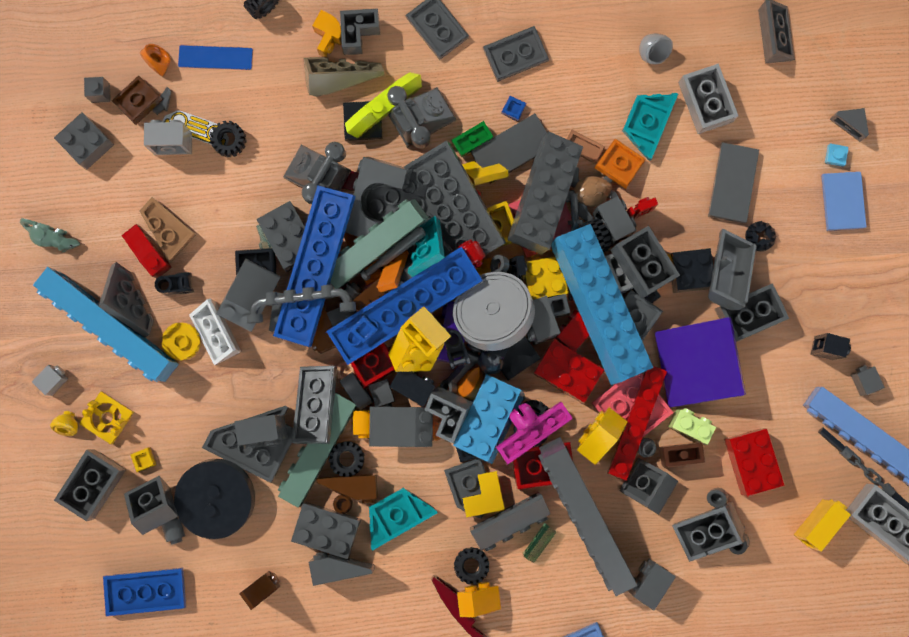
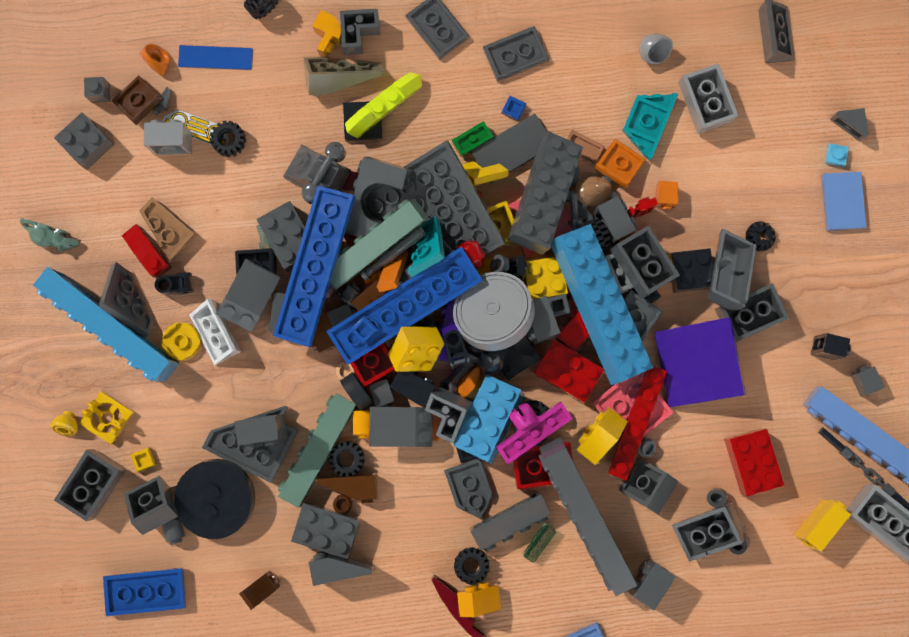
light grey brick [32,365,68,396] -> none
dark grey bar [247,285,356,324] -> none
dark grey tile [292,366,337,444] -> none
teal wing [369,487,438,551] -> none
dark grey piece [387,86,456,148] -> none
yellow brick [400,306,451,357] -> none
yellow tile [462,471,505,518] -> none
copper brick [659,443,705,467] -> none
yellowish green brick [668,408,716,445] -> none
dark grey tile [708,142,759,224] -> none
none -> orange brick [656,181,678,211]

